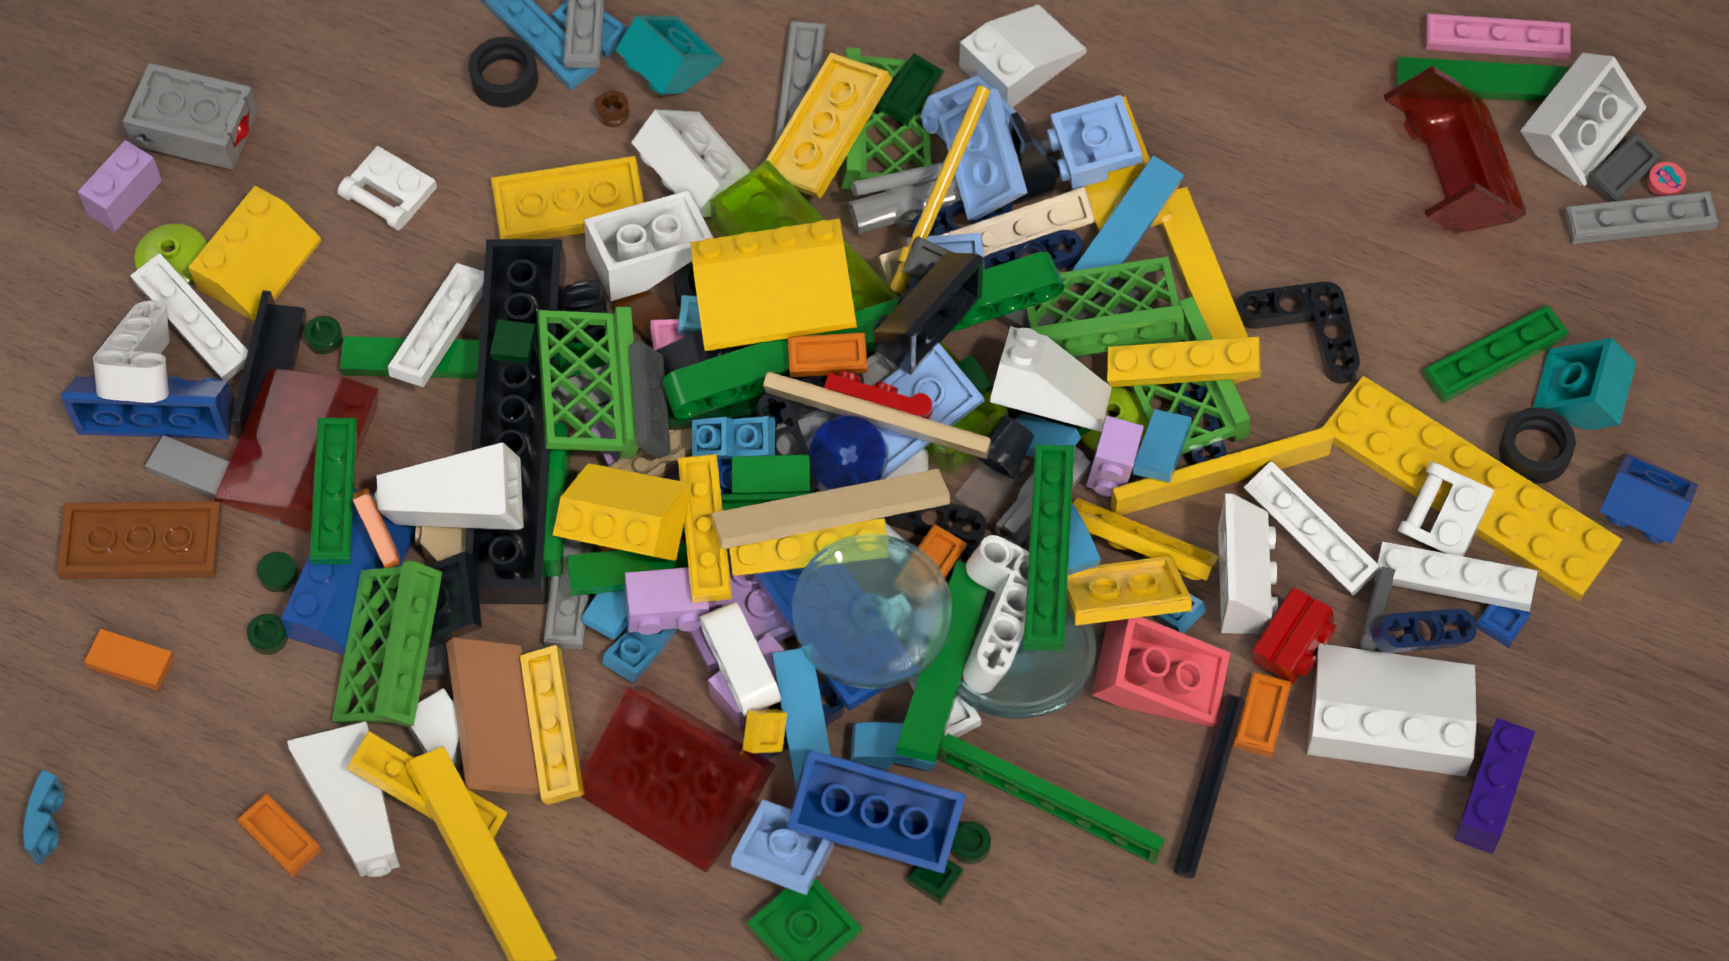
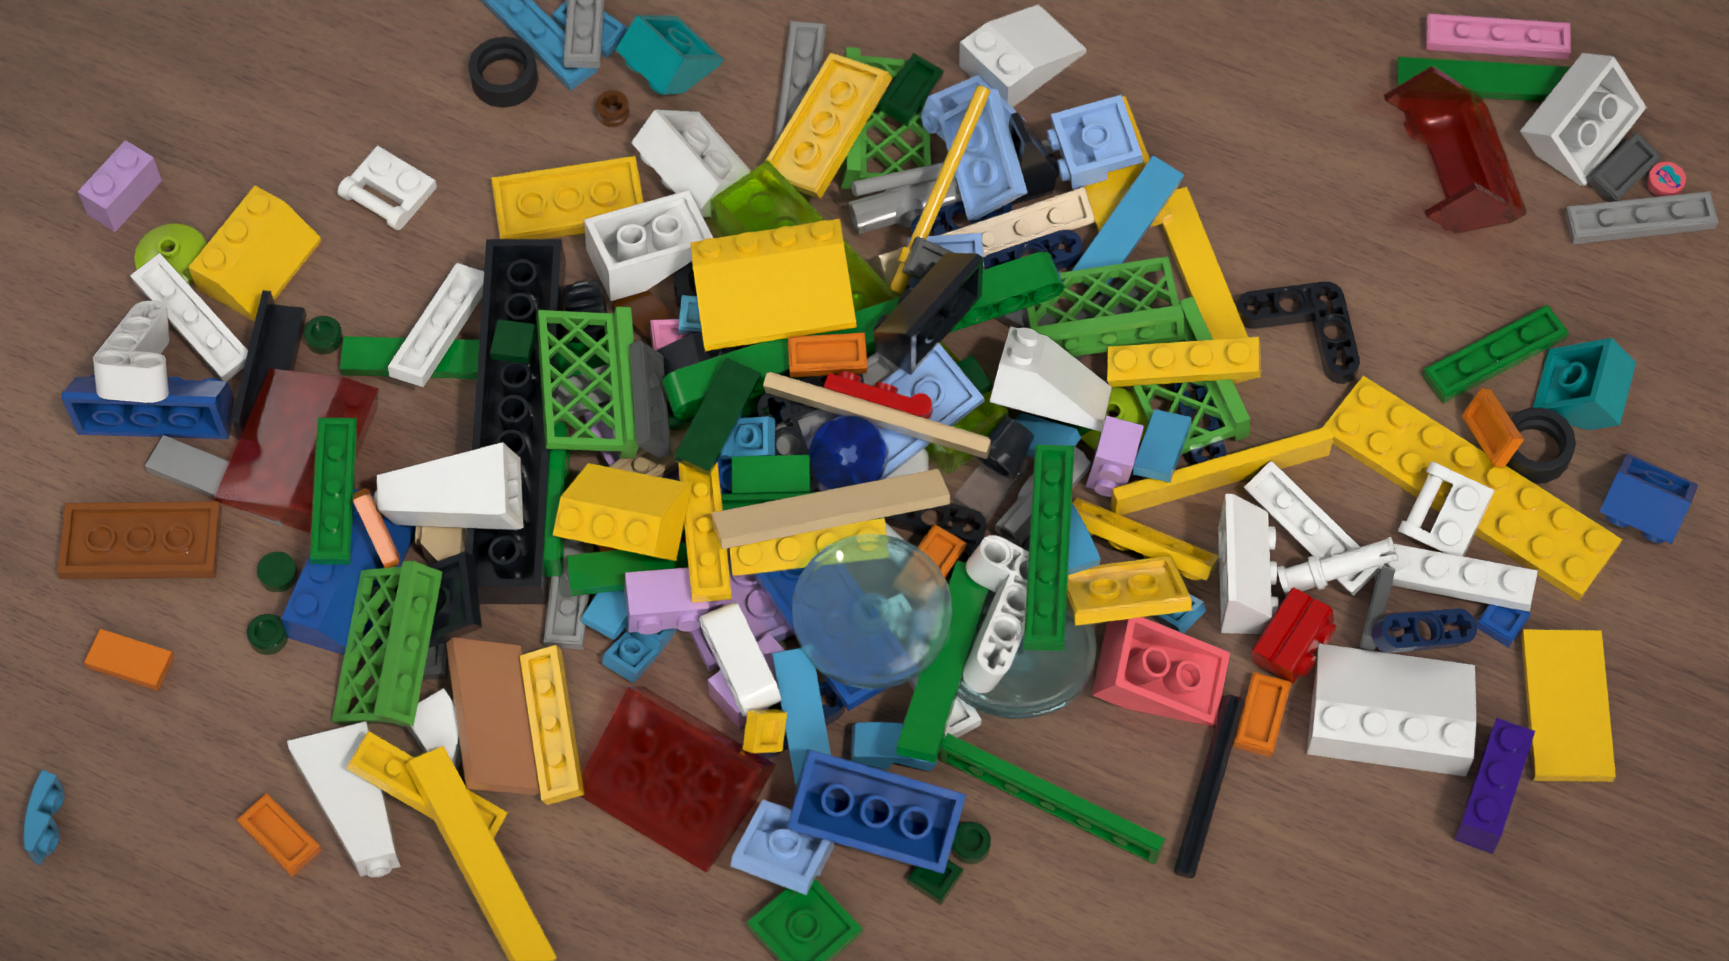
light grey piece [122,63,258,170] -> none
none -> dark green tile [674,357,761,476]
none -> white pin [1277,537,1399,596]
none -> orange tile [1461,388,1524,468]
none -> yellow tile [1521,629,1616,782]

